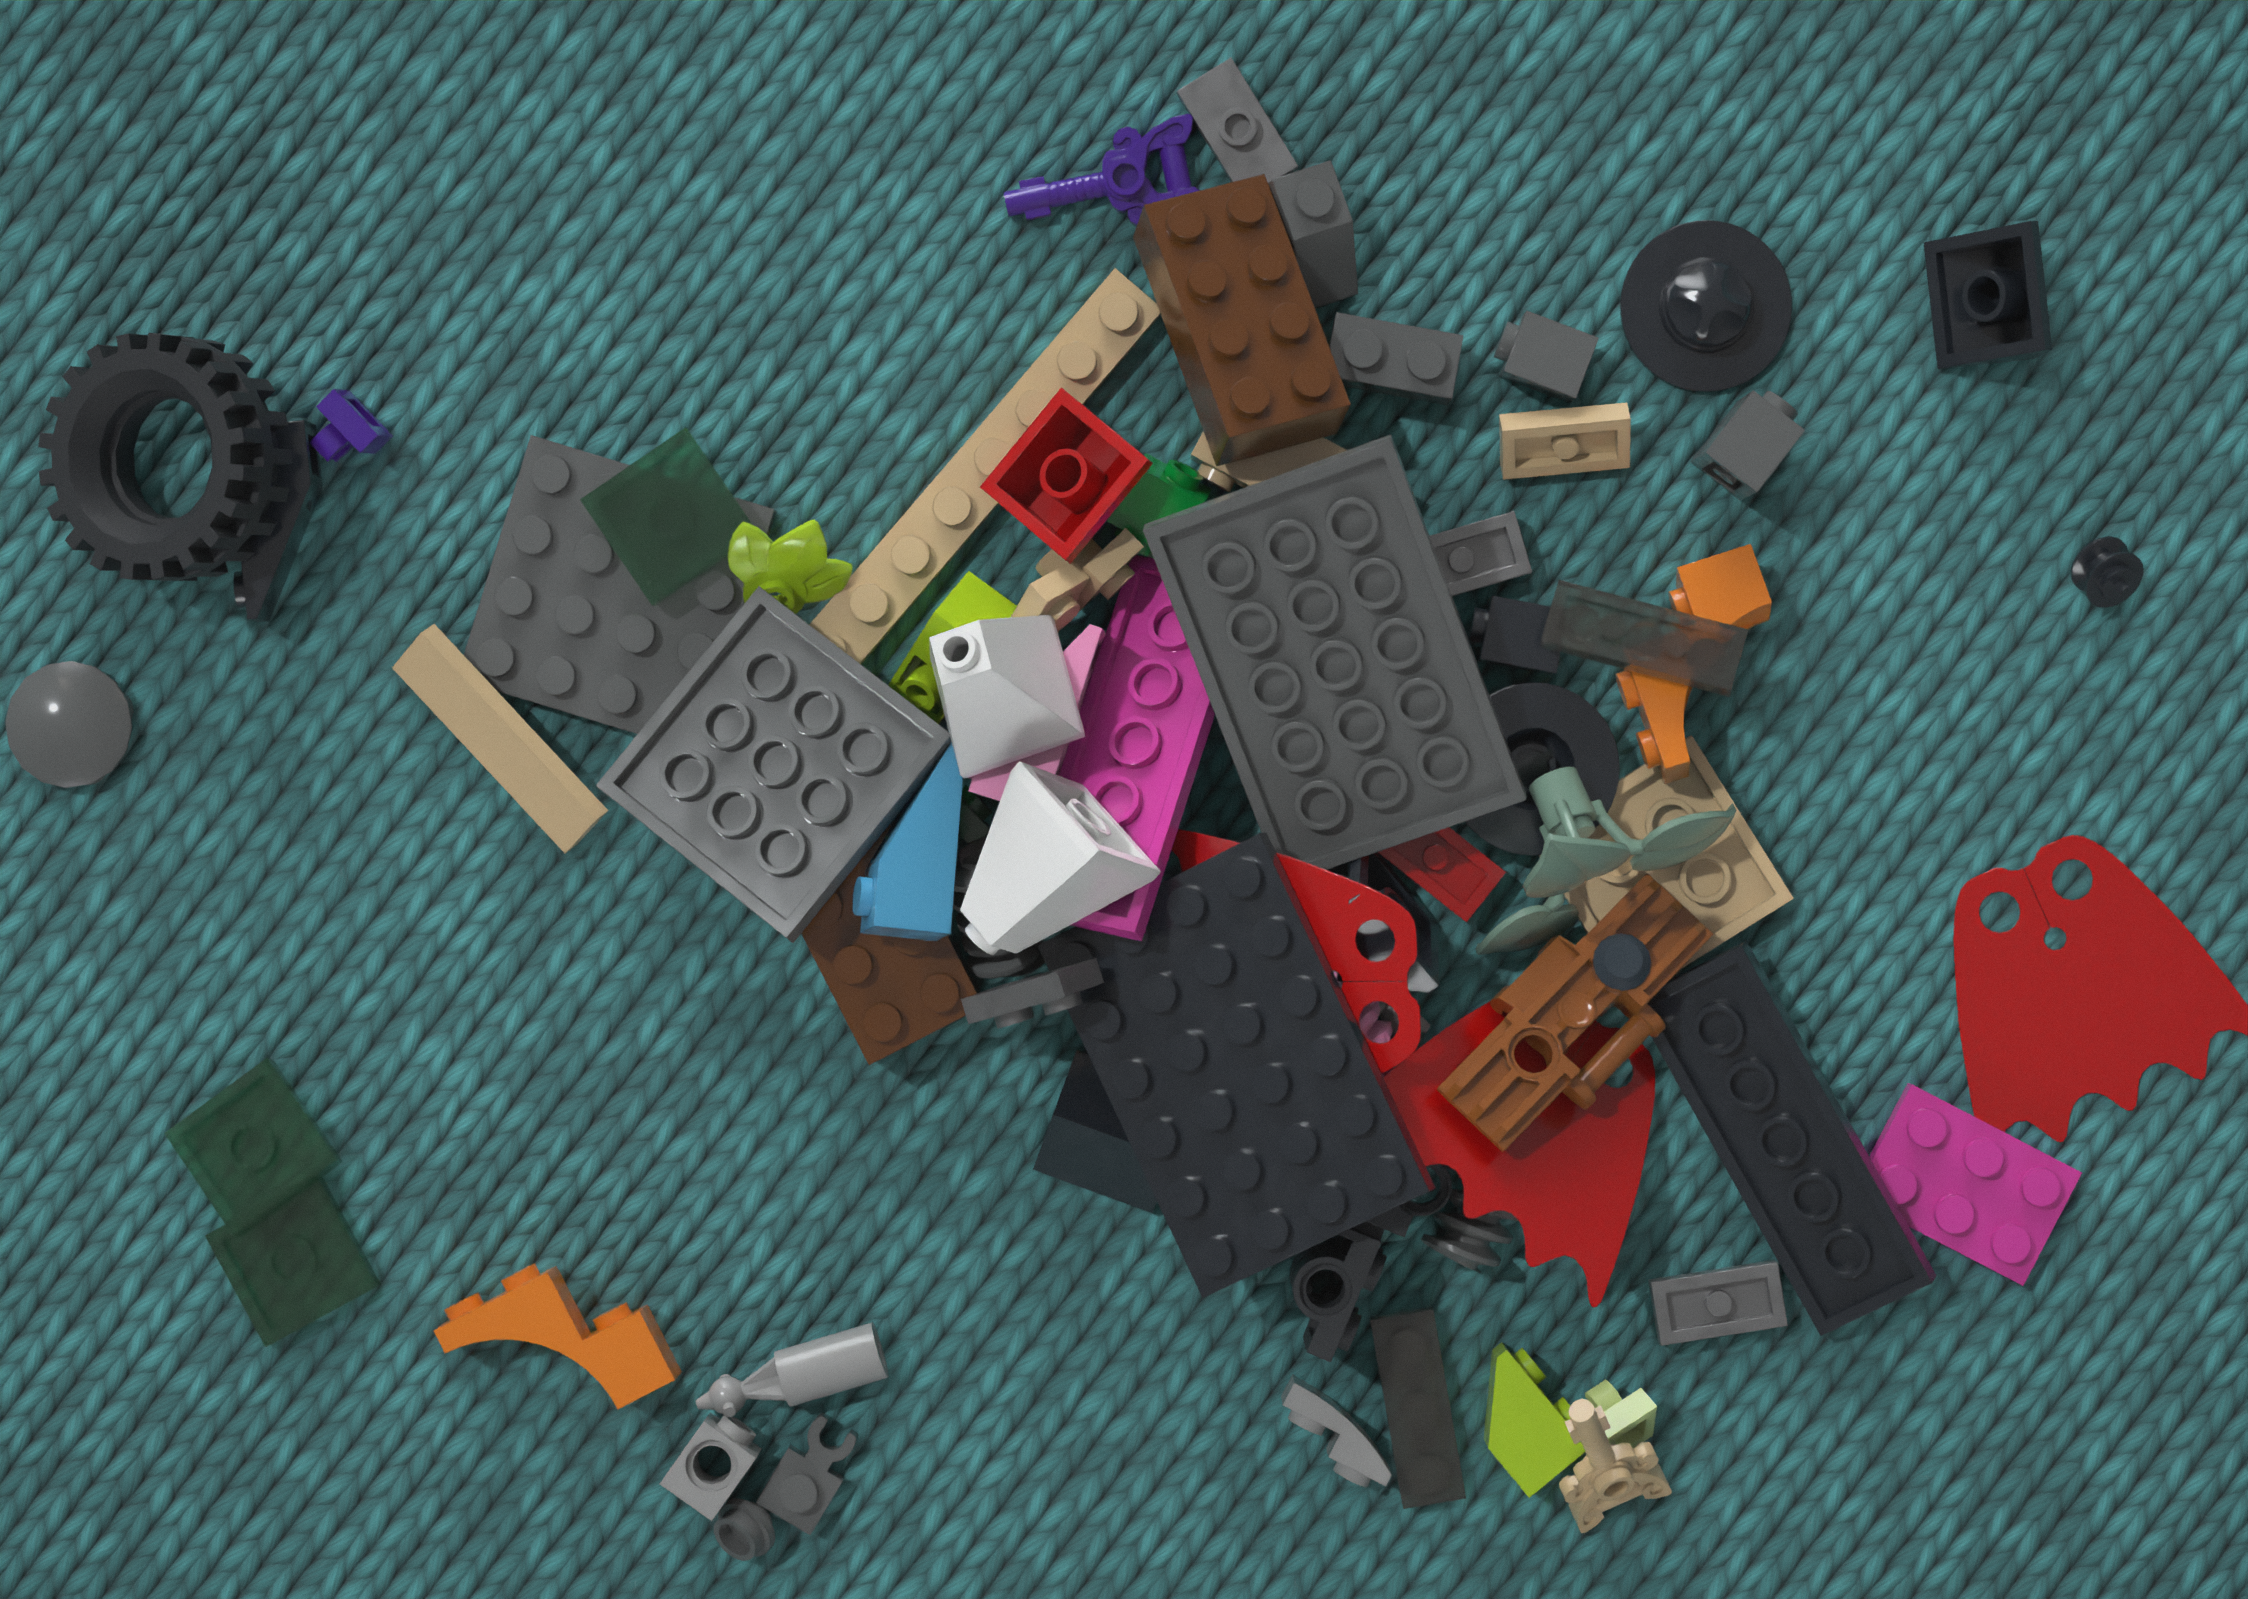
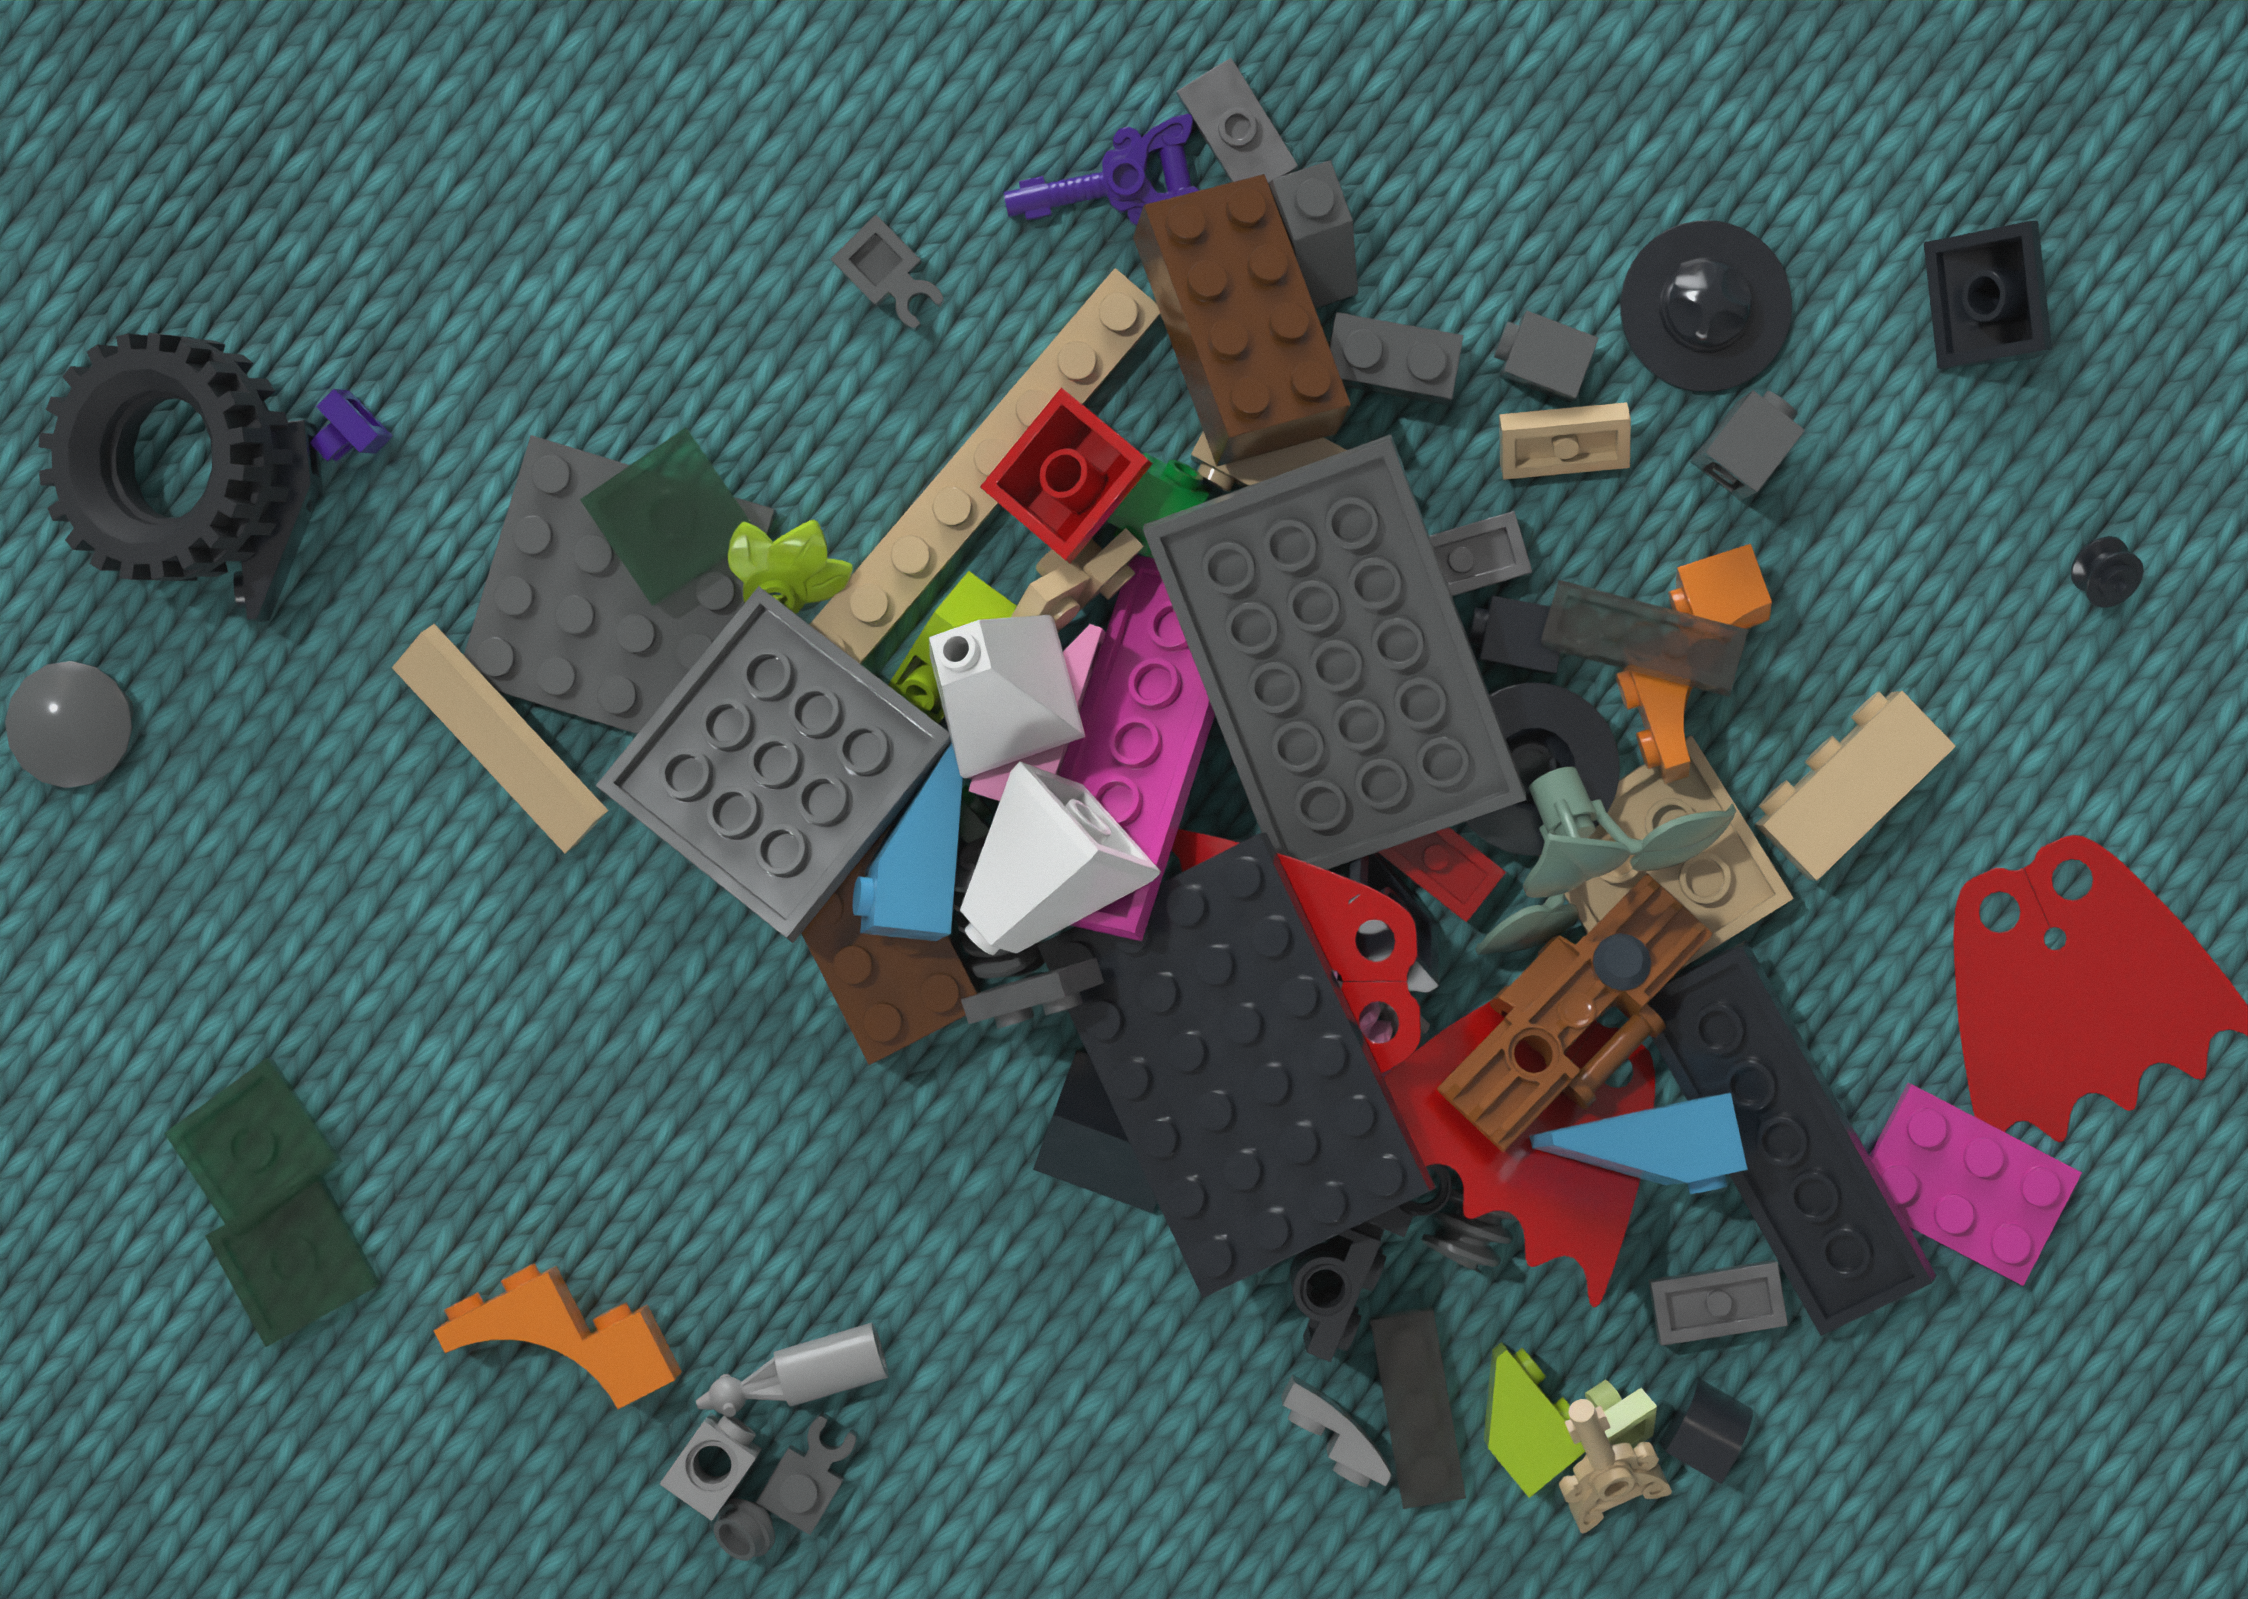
none -> dark grey plate [831,215,945,331]
none -> dark azure slope [1529,1093,1748,1194]
none -> black brick [1659,1377,1753,1484]
none -> tan brick [1755,691,1956,881]

